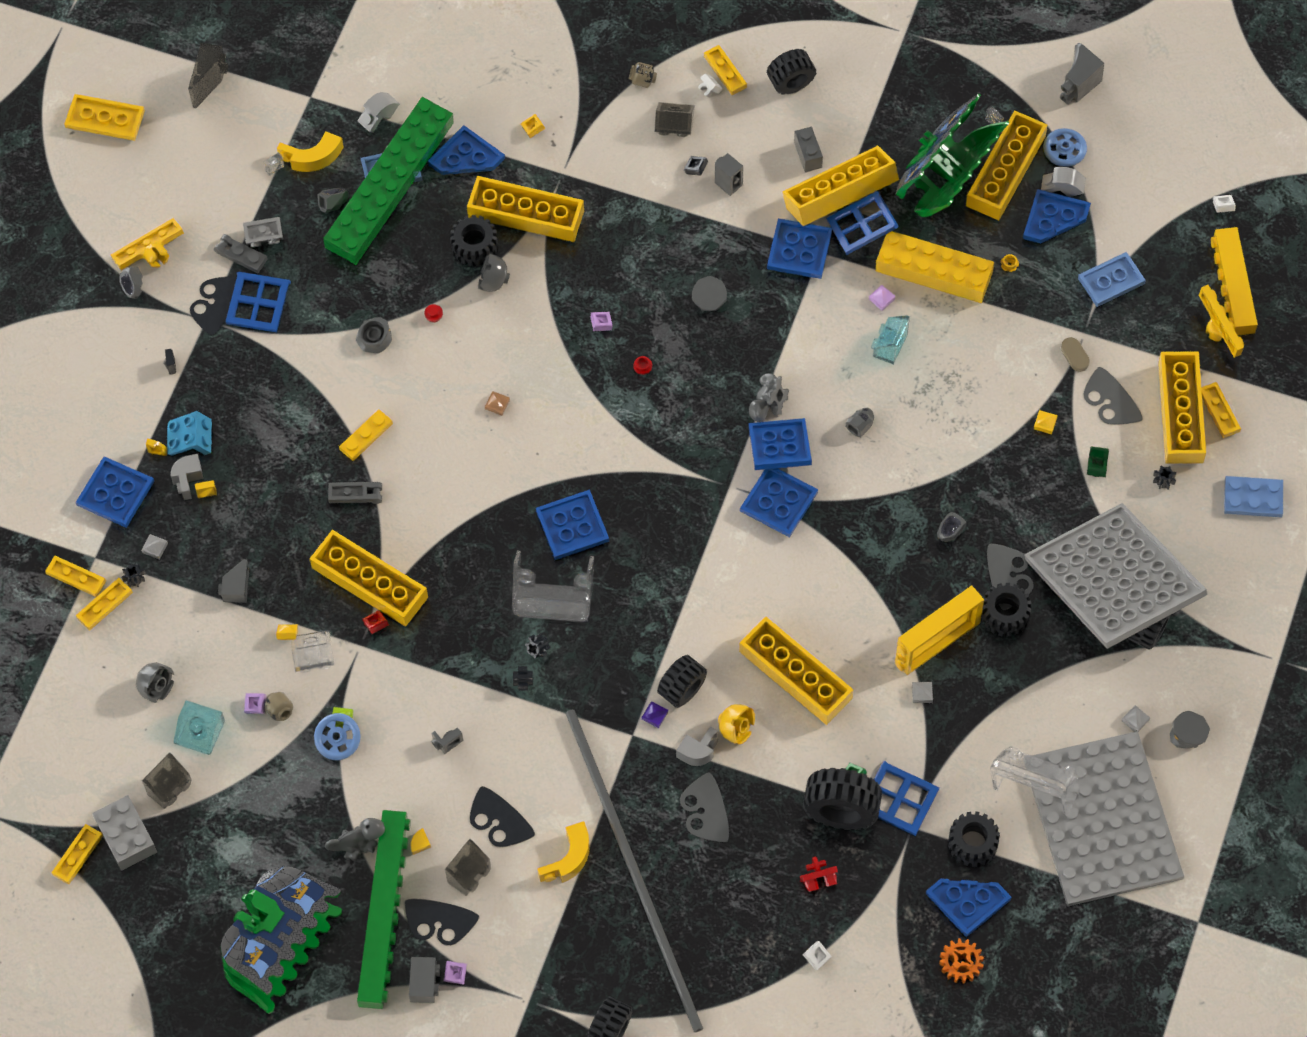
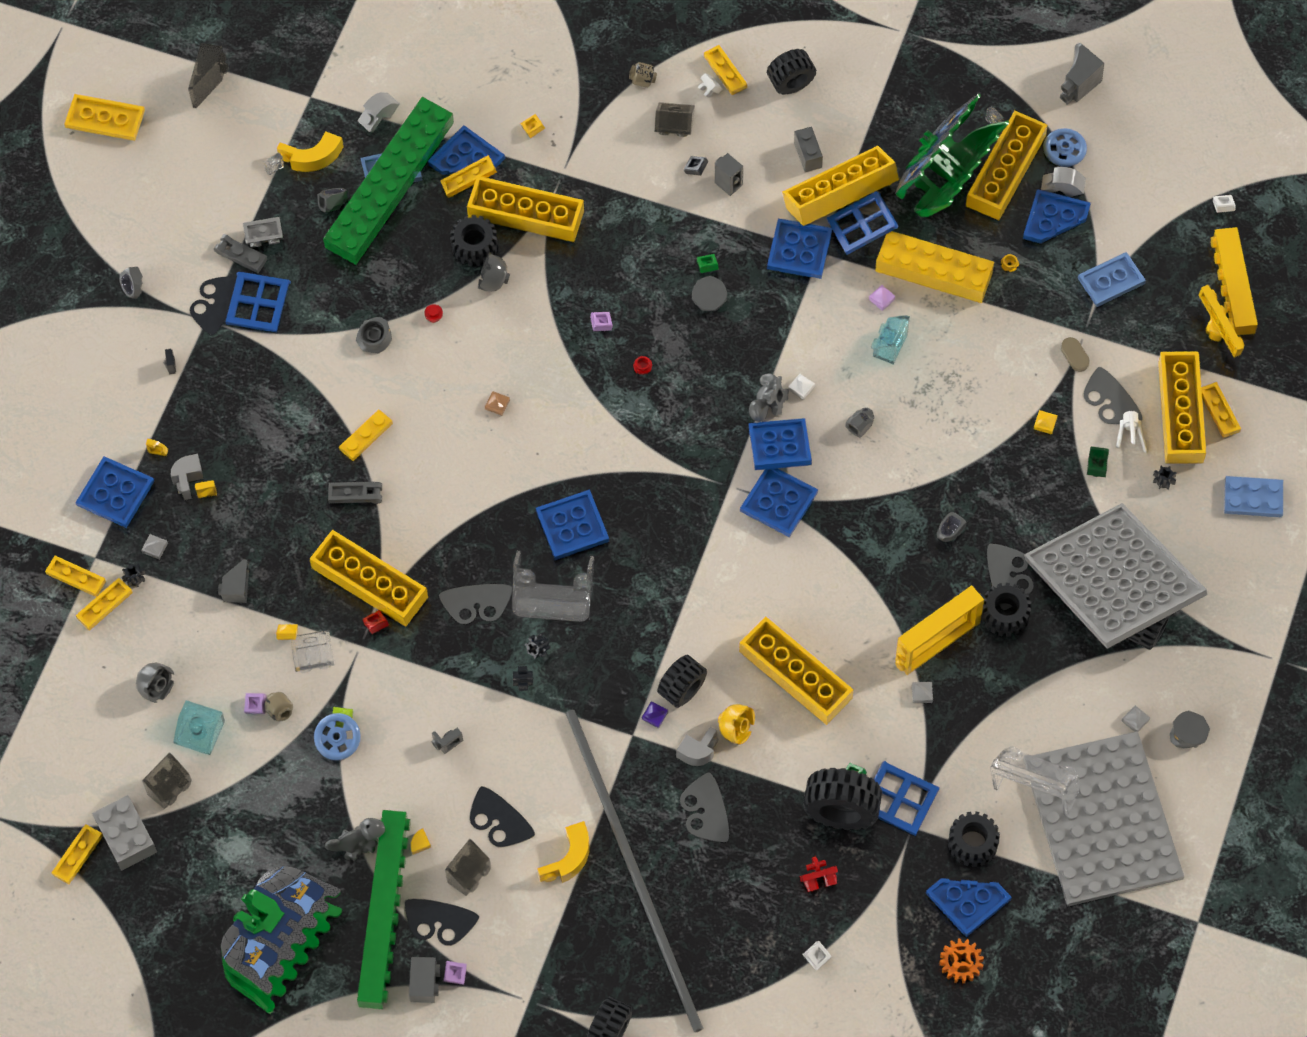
yellow plate [111,218,184,270] -> none
dark azure bracket [167,411,212,456] -> none
none -> dark grey piece [439,584,512,624]
none -> yellow plate [440,155,497,198]
none -> green tile [697,254,719,273]
none -> white tile [788,374,815,400]
none -> white plant [1116,411,1147,453]

